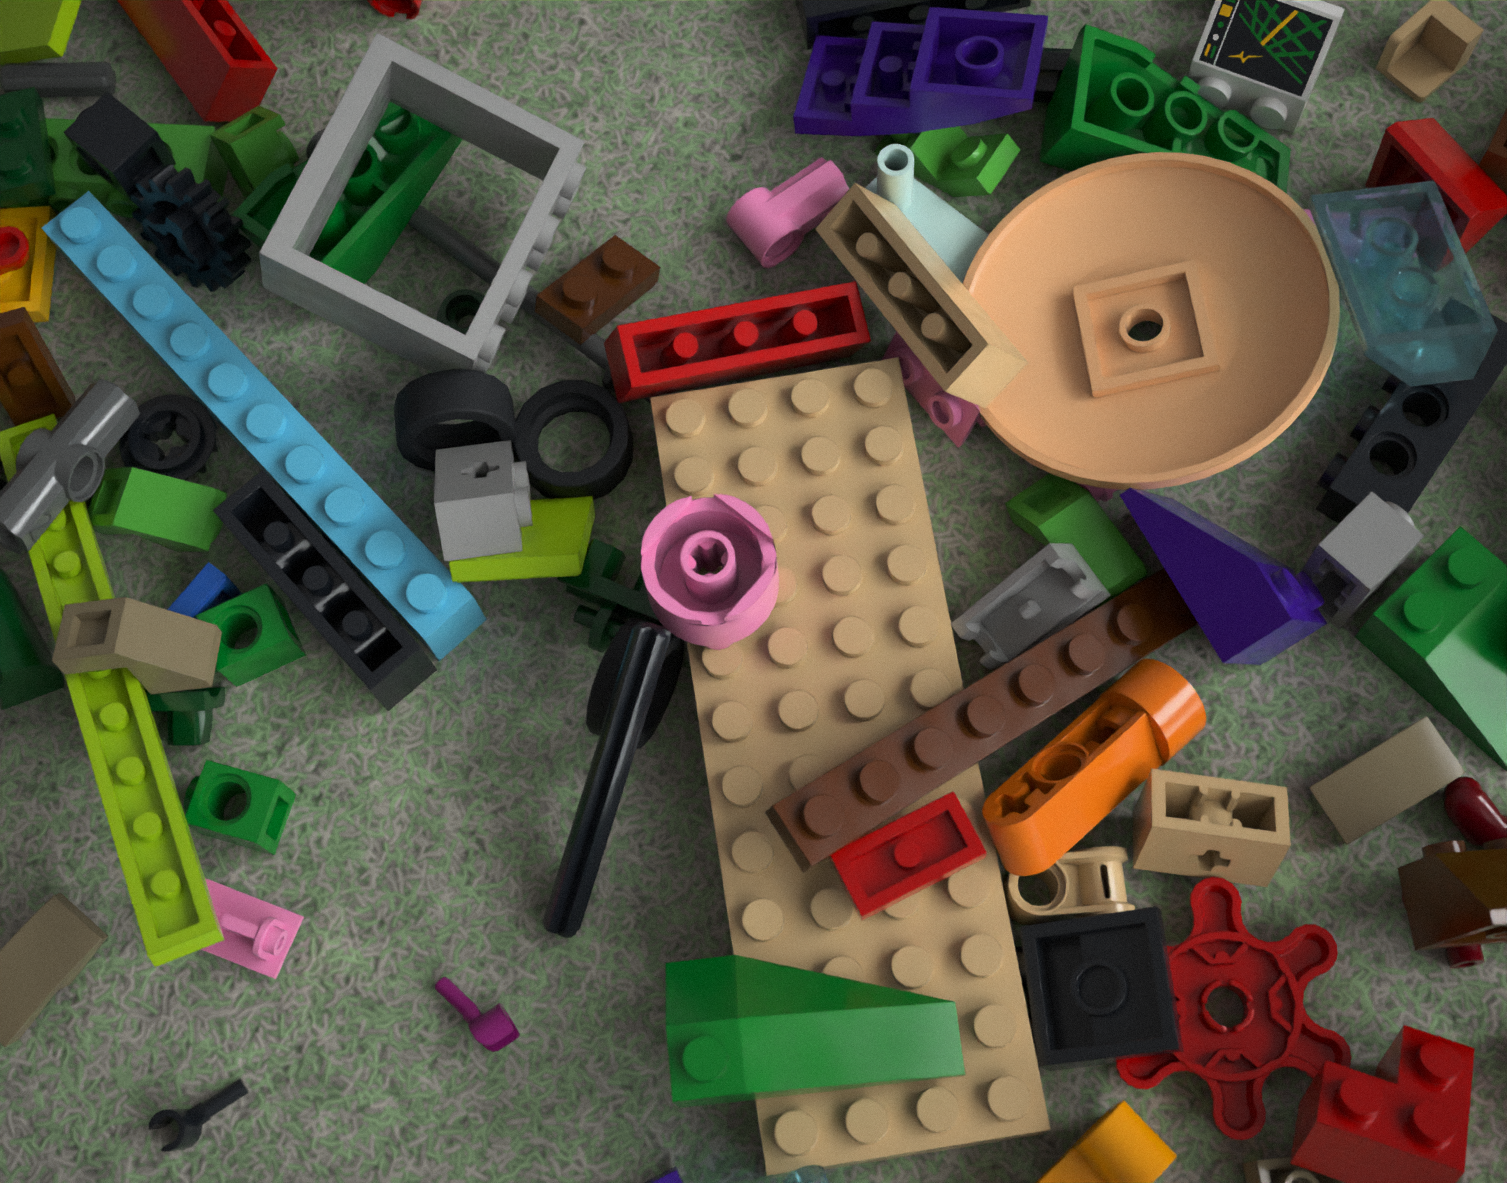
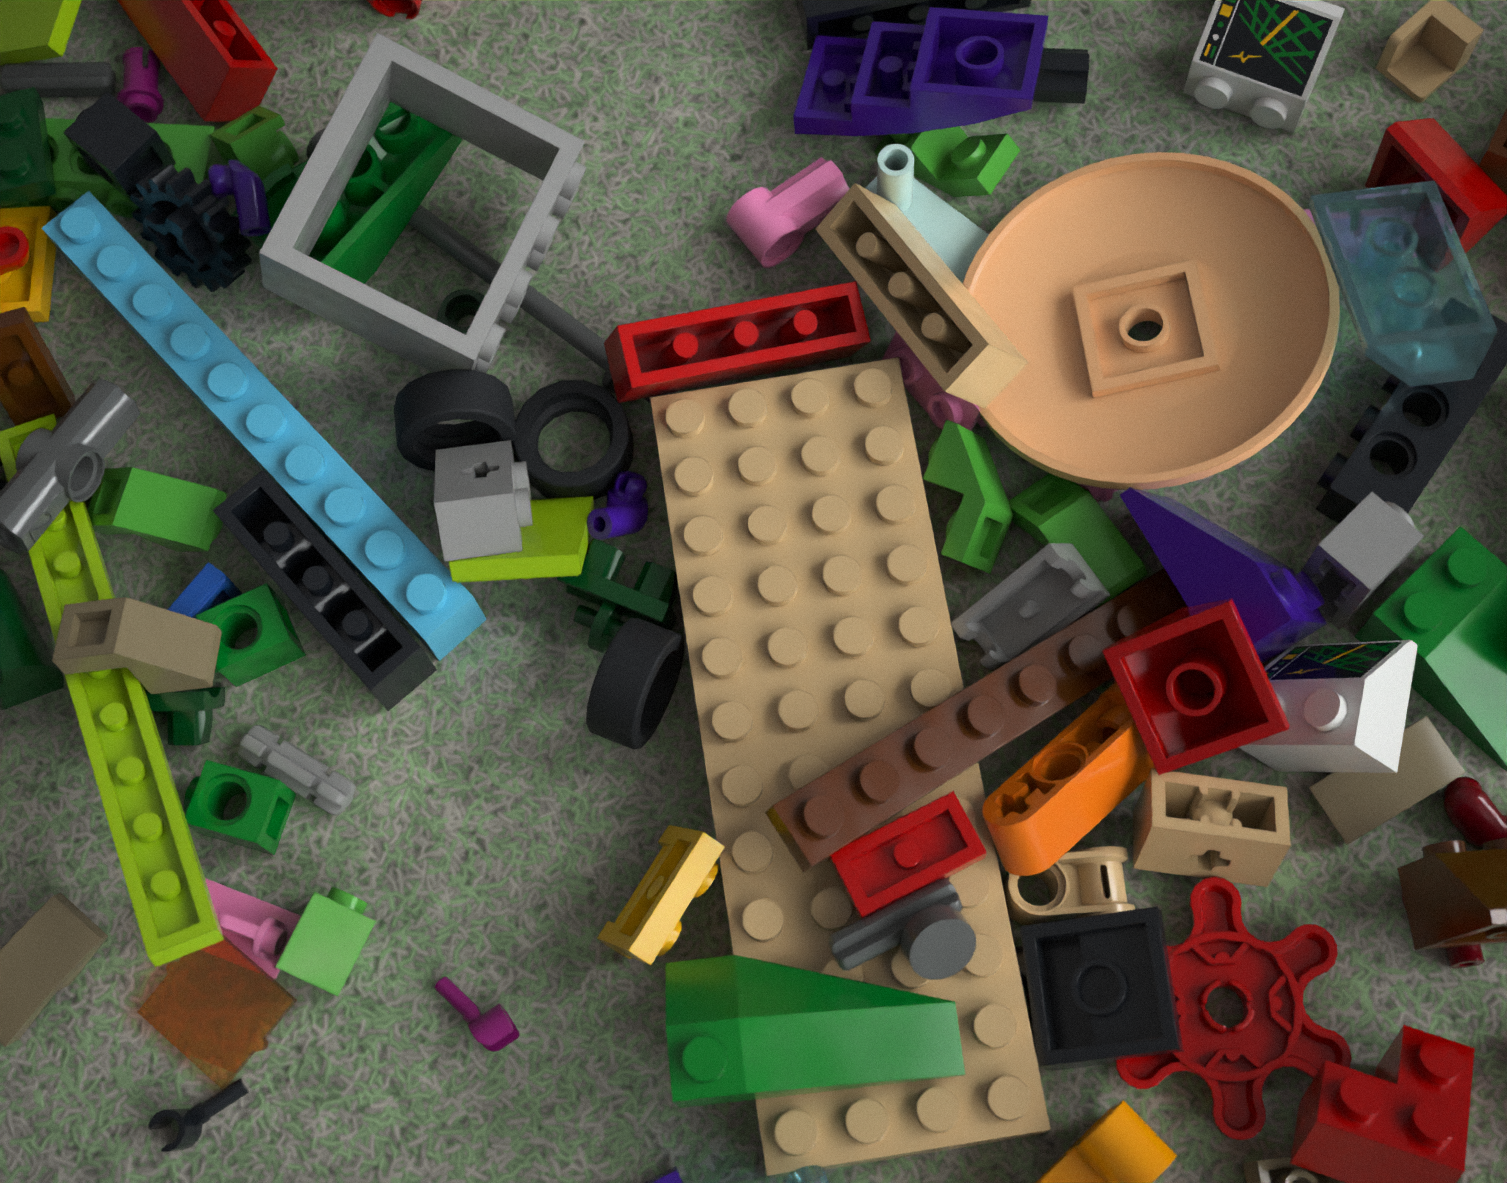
black gear [119,394,218,481] -> none
reddish brown plate [535,235,661,345] -> none
black axle [543,621,671,938] -> none
bright pink brick [641,494,779,650] -> none
green wedge [1039,24,1291,194] -> none
none -> magenta pin [117,47,164,123]
none -> clear orange piece [138,934,297,1089]
none -> dark purple arm [208,160,272,236]
none -> light grey axle [237,725,356,815]
none -> bright green brick [275,887,376,996]
none -> dark purple arm [587,471,648,540]
none -> yellow plate [597,825,725,966]
none -> dark grey axle [828,878,962,971]
none -> dark grey tile [901,905,976,980]
none -> bright green slope [923,420,1014,574]
none -> red slope [1102,598,1290,775]
none -> white slope [1238,640,1418,773]

